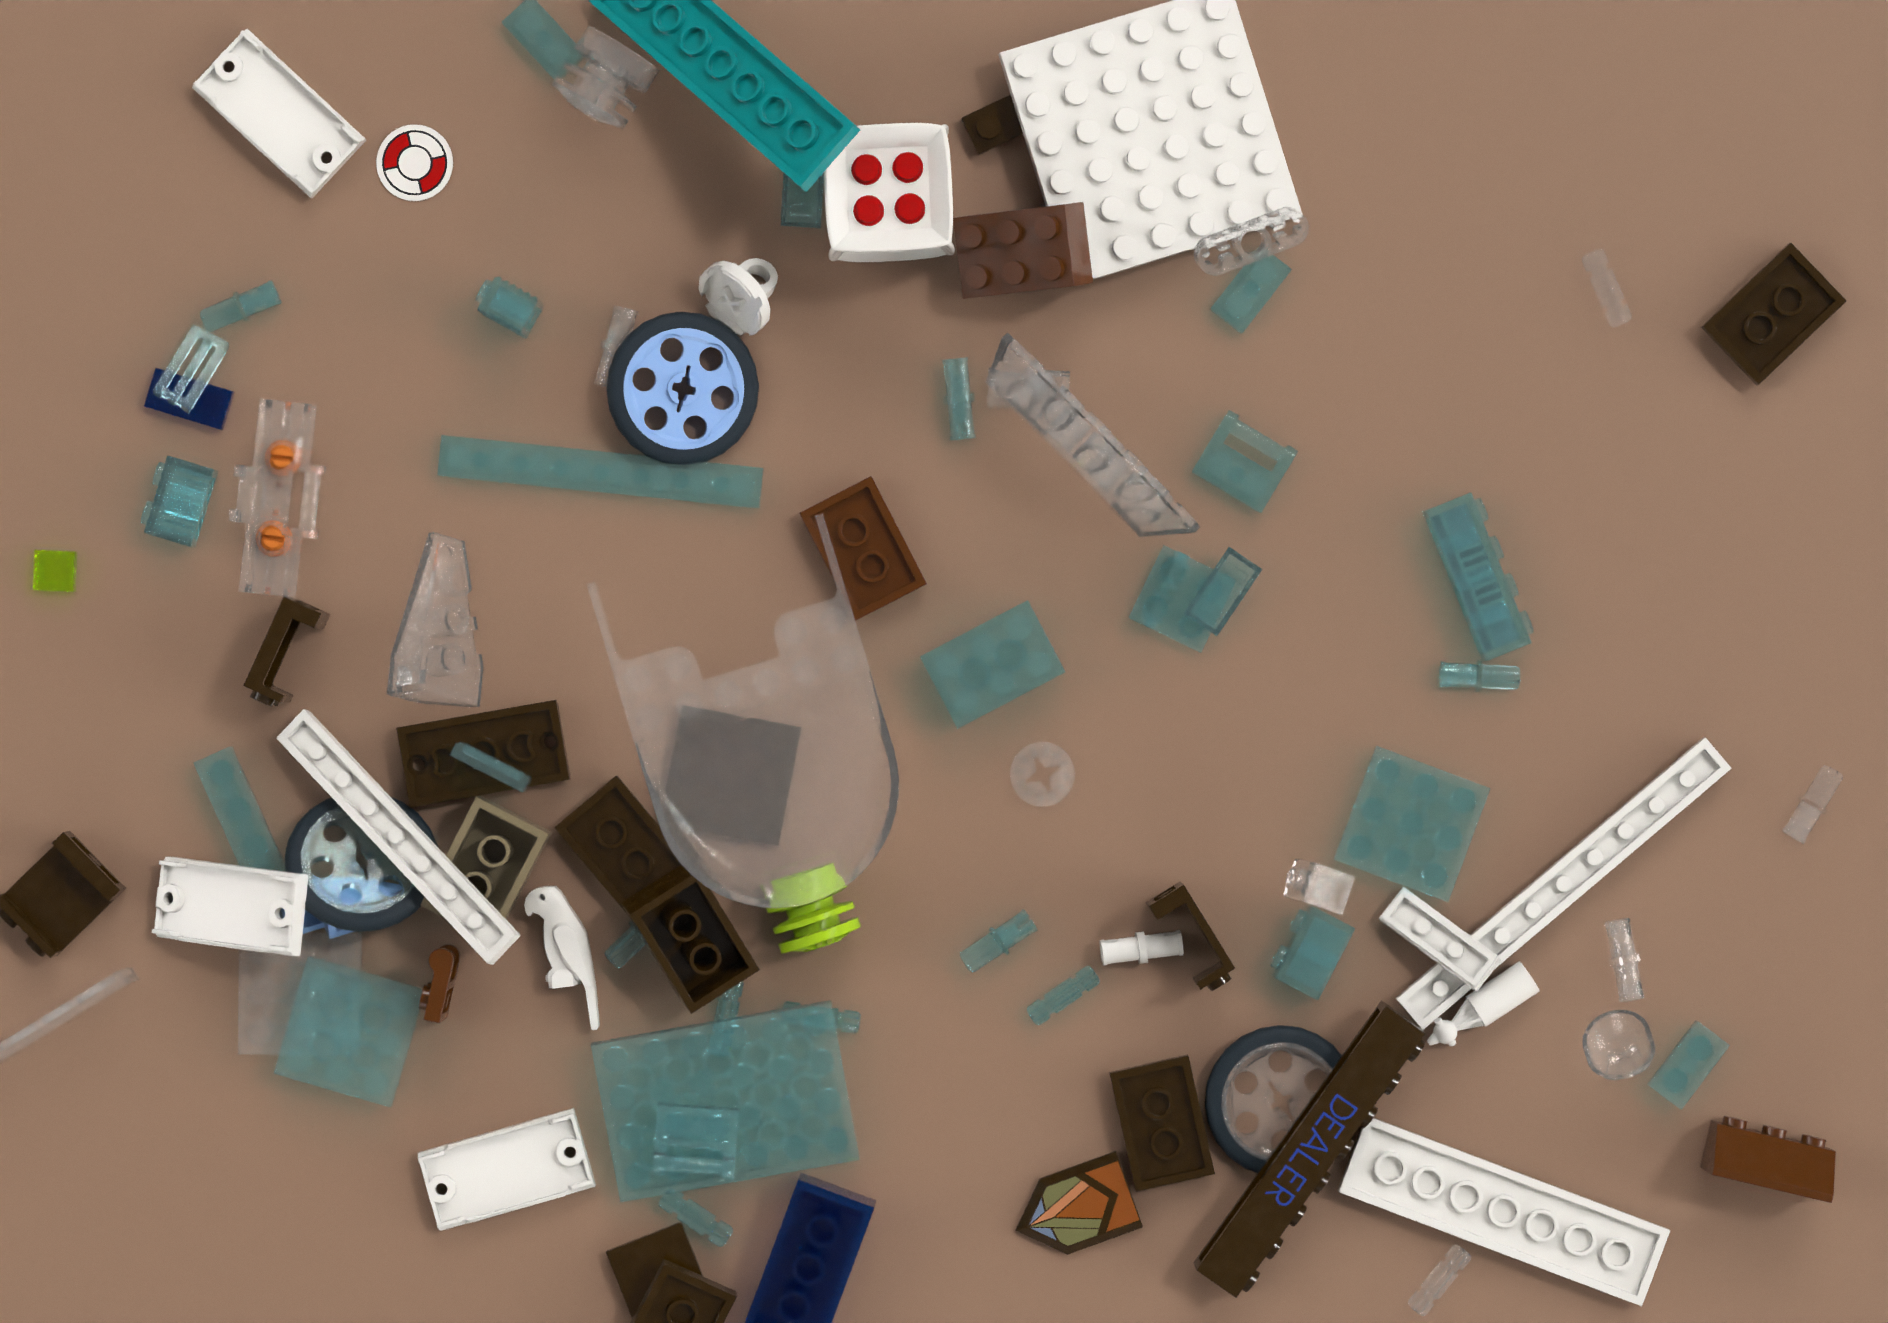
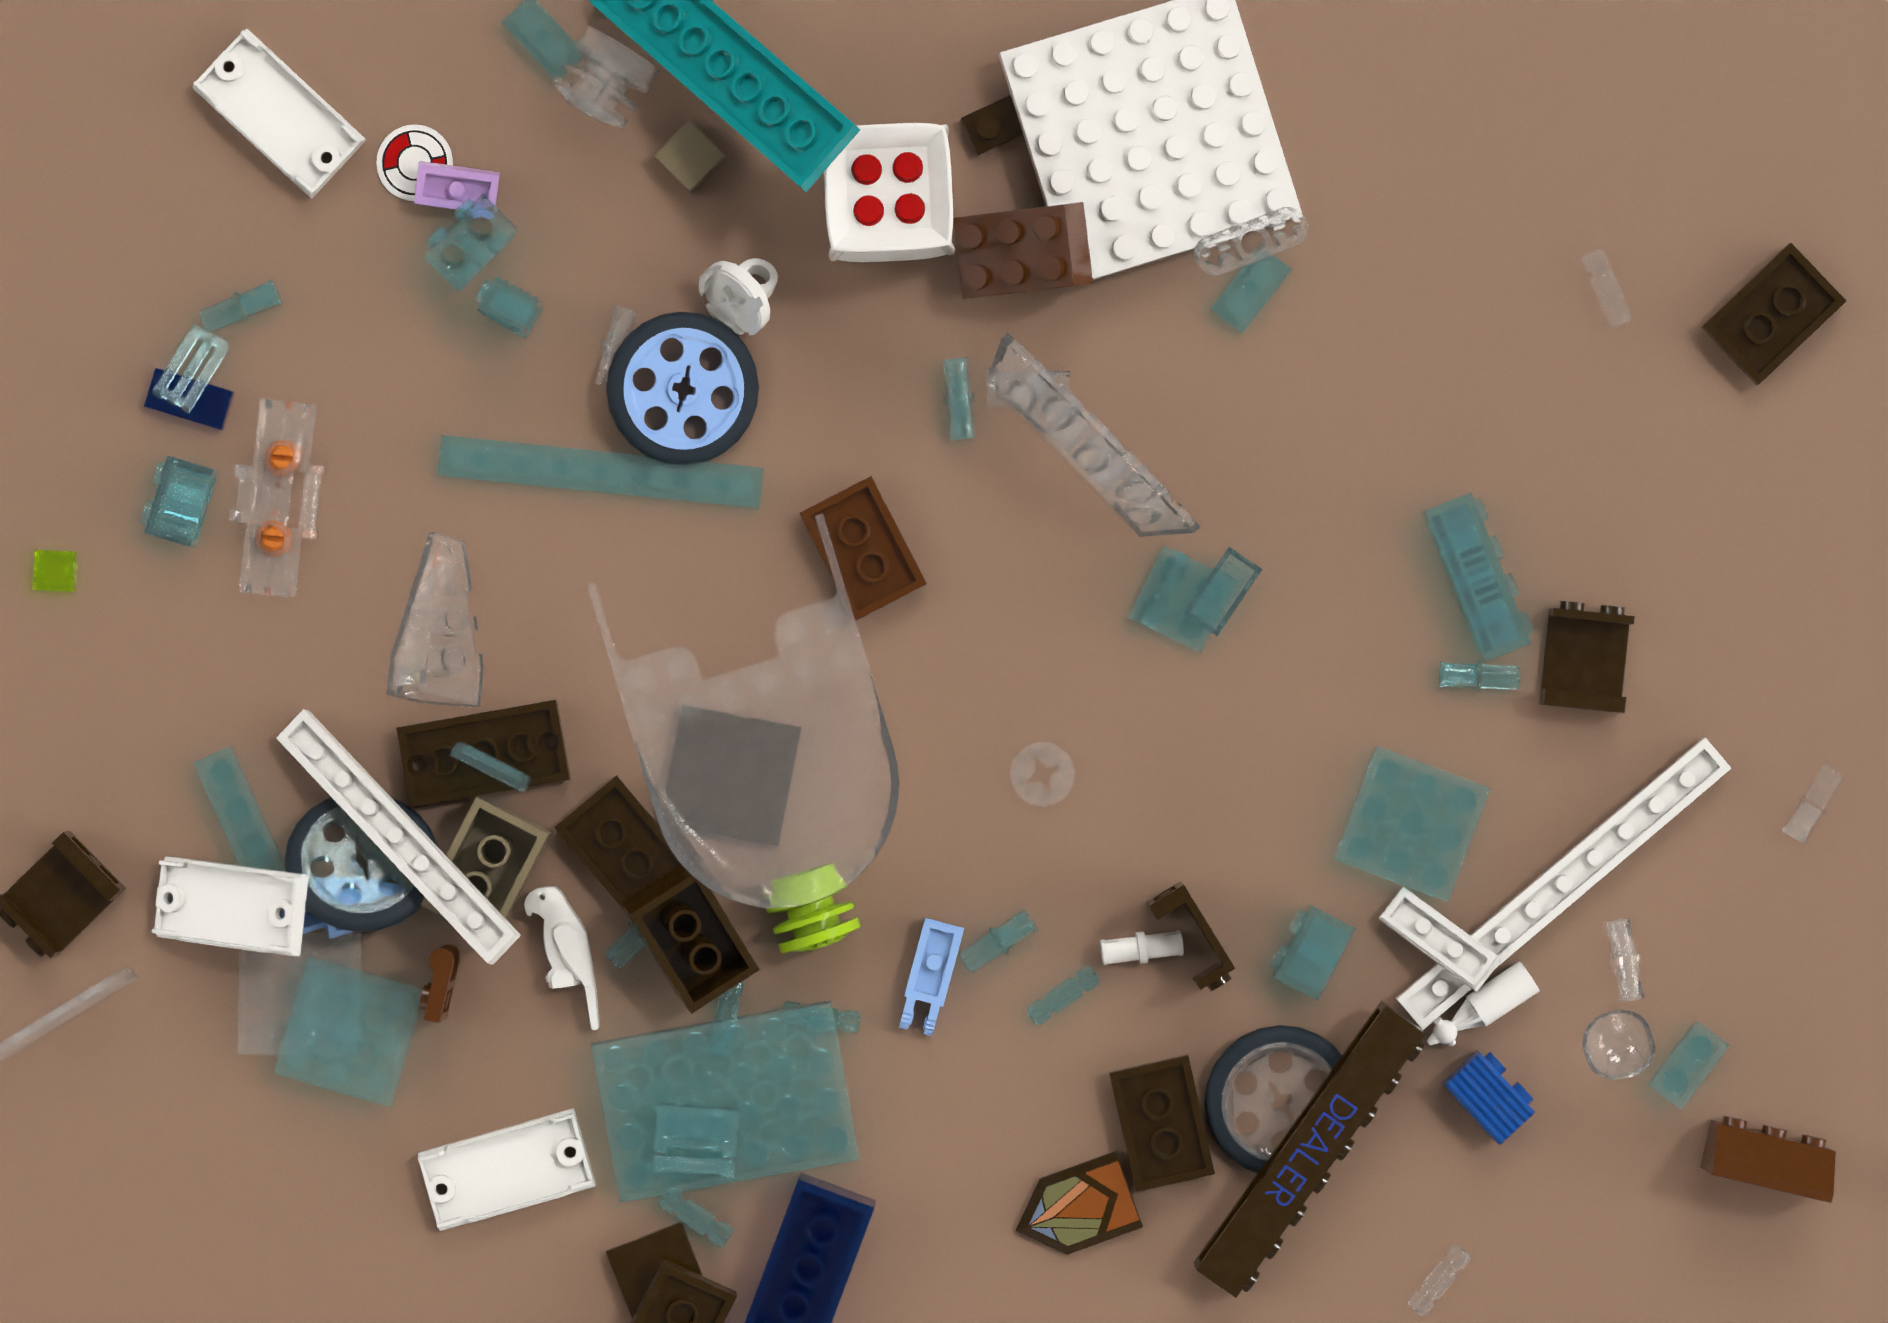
dark brown panel [243,596,330,707] -> none
clear light blue tile [780,173,824,228] -> none
clear light blue brick [920,600,1065,729] -> none
clear light blue plate [1191,410,1298,513] -> none
clear bracket [1284,858,1355,915] -> none
white plate [1338,1118,1670,1306] -> none
none -> lavender plate [414,161,500,215]
none -> clear light blue brick [424,194,517,292]
none -> dark tan piece [654,120,726,193]
none -> light blue hinge [899,917,964,1036]
none -> blue brick [1442,1050,1535,1145]
none -> dark brown panel [1539,601,1635,713]

